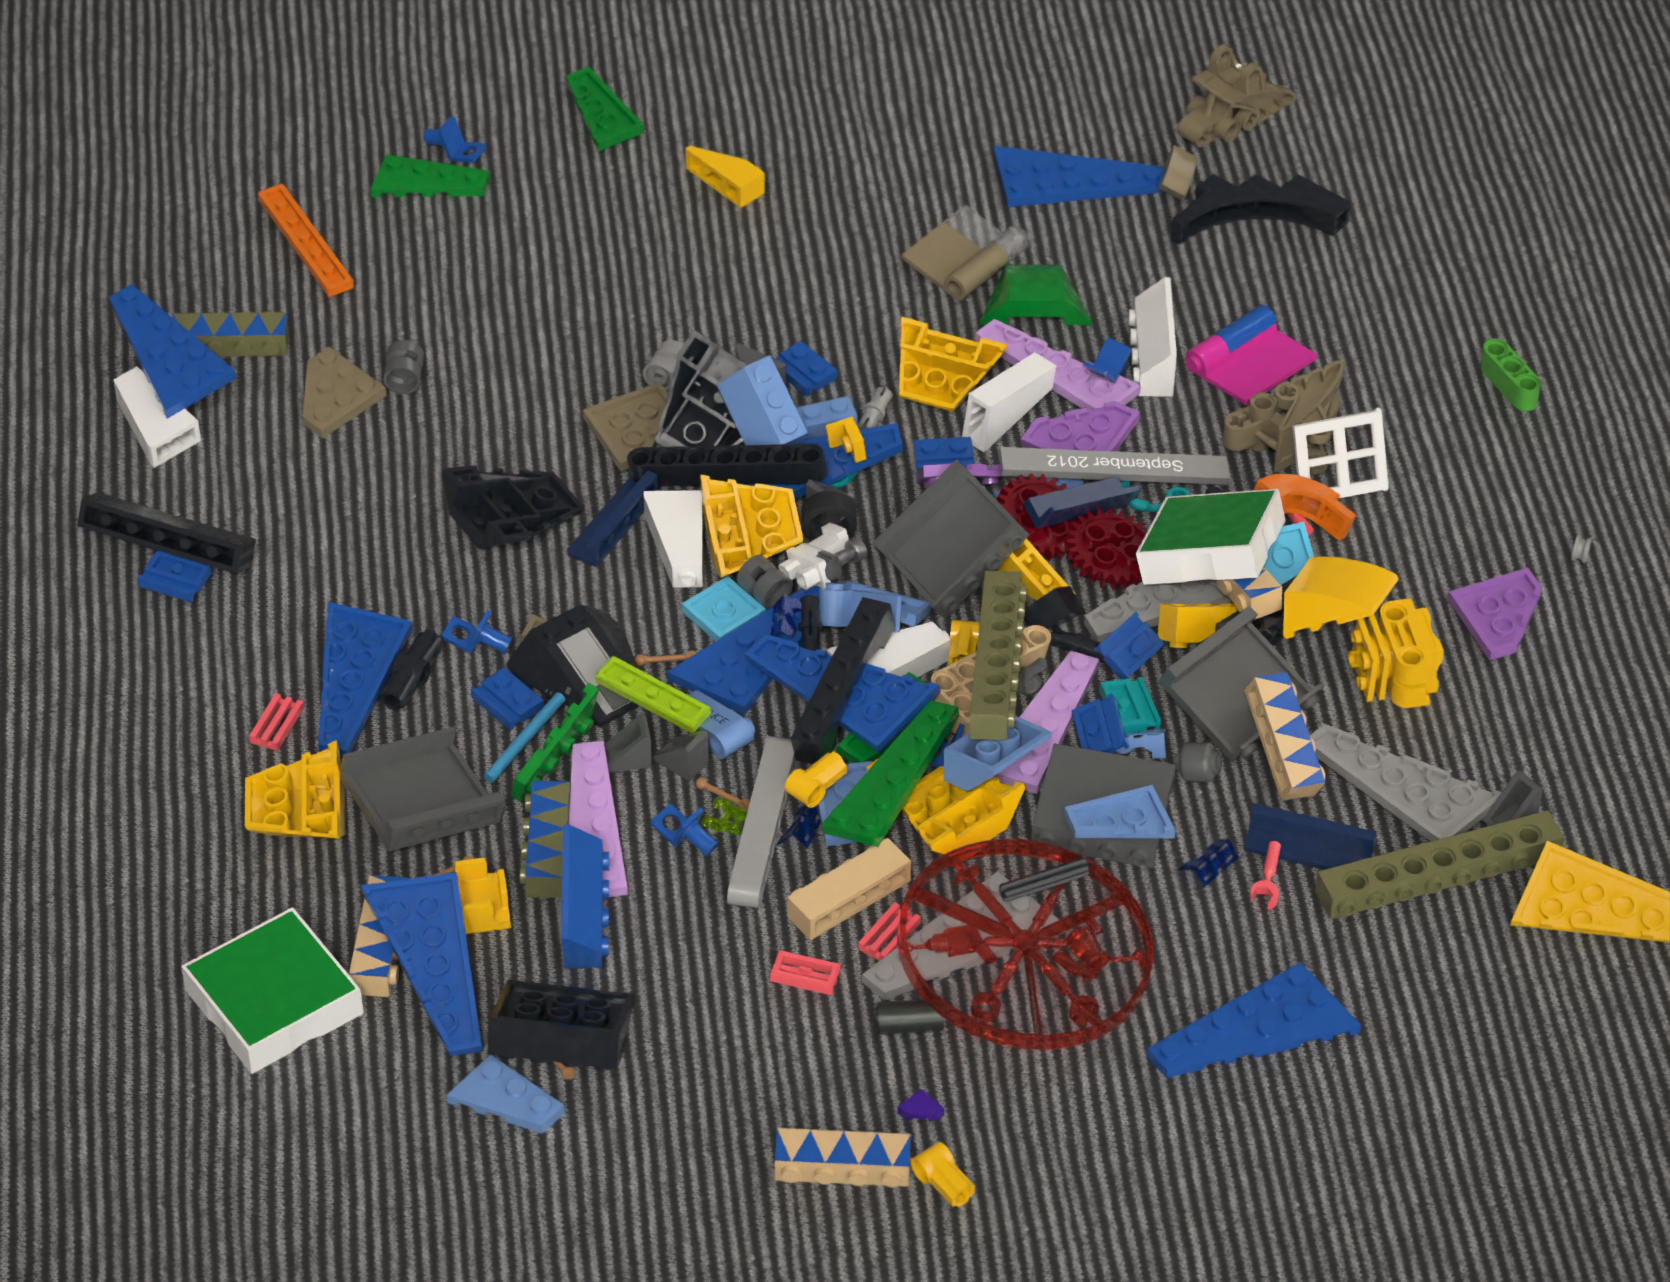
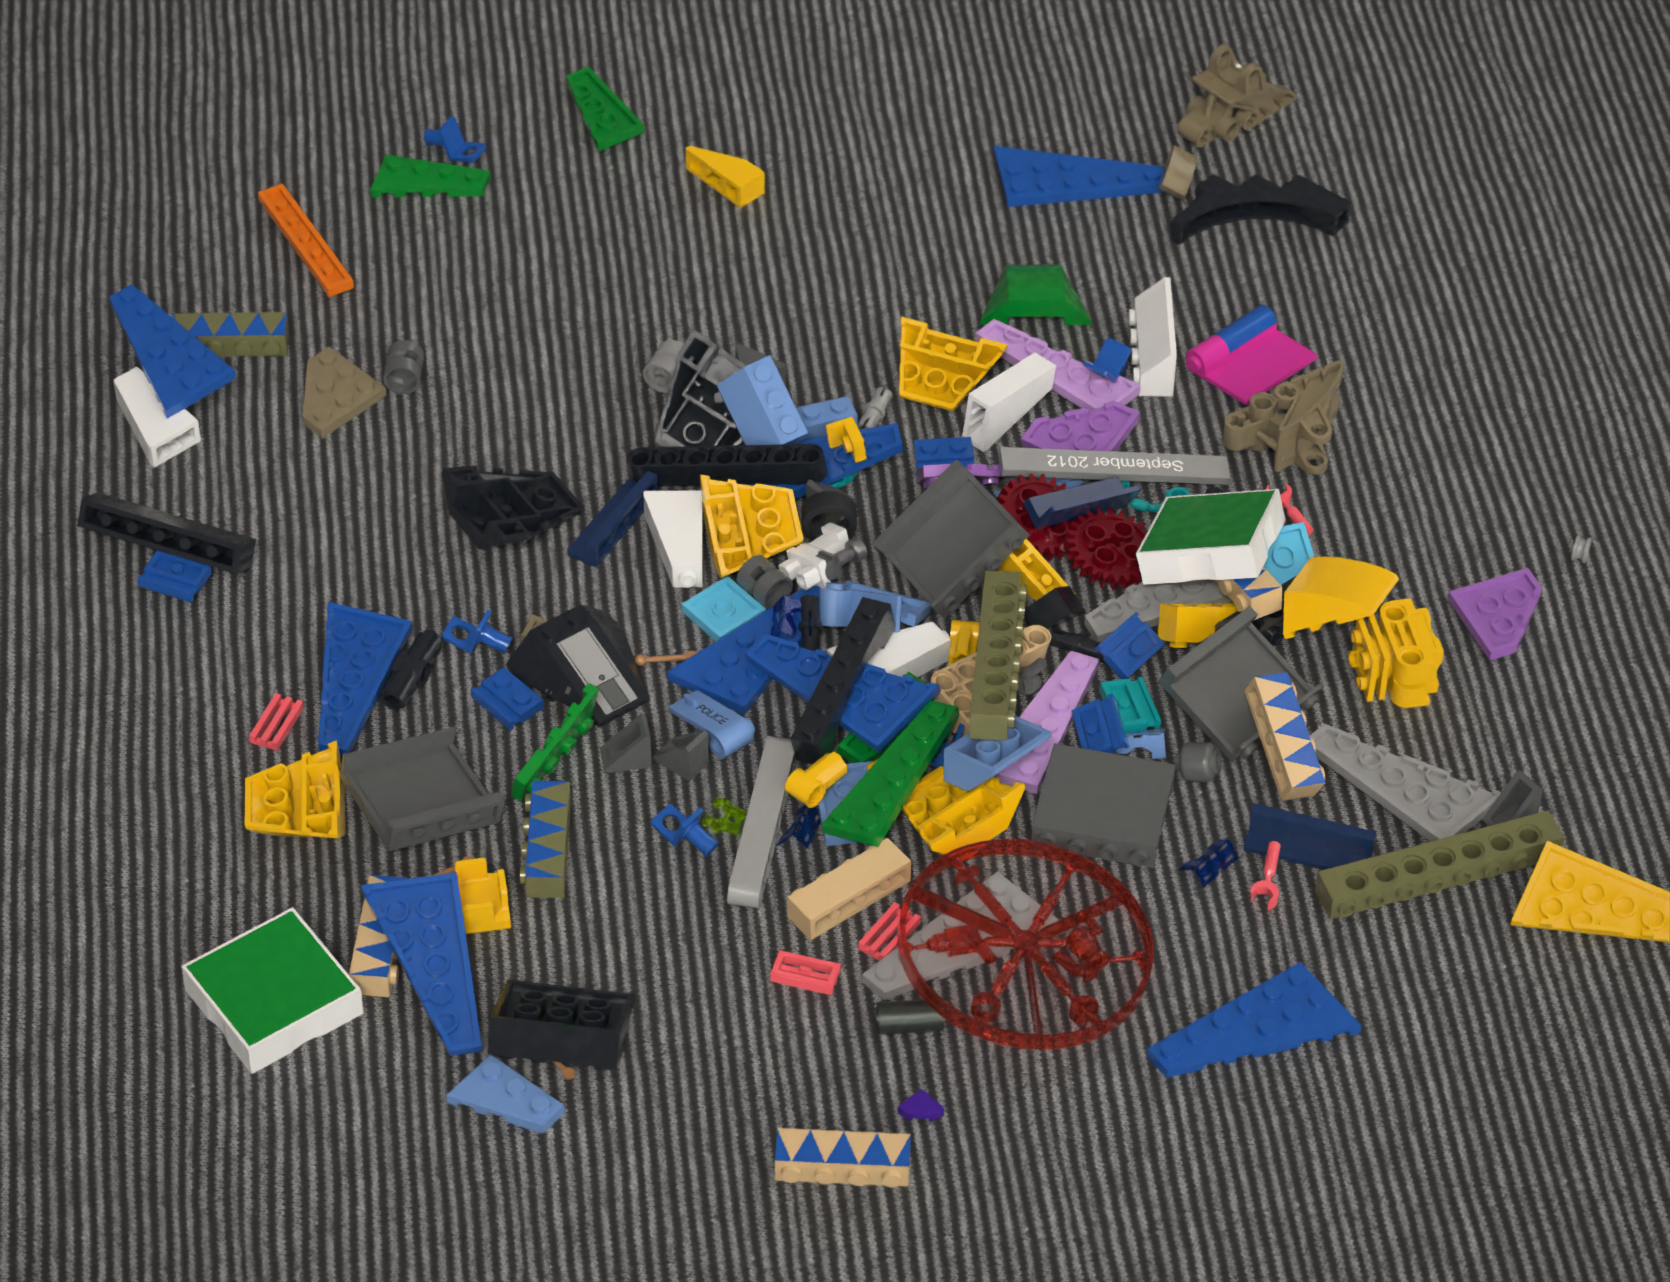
dark azure bar [484,692,565,783] -> none
blue slope [561,825,610,968] -> none
lavender wing [568,741,628,897] -> none
dark tan plate [583,382,668,471] -> none
lime tile [595,656,711,733] -> none
medium nougat hinge [695,777,750,812] -> none
blue plate [772,341,838,397] -> none
dark tan door [901,205,1029,300] -> none
yellow piece [910,1142,975,1207] -> none
black axle [999,858,1090,902] -> none
medium blue wing [1064,785,1175,838] -> none
orange arch [1253,474,1357,541] -> none
white window [1292,408,1389,498] -> none
bright green beam [1480,338,1541,411] -> none

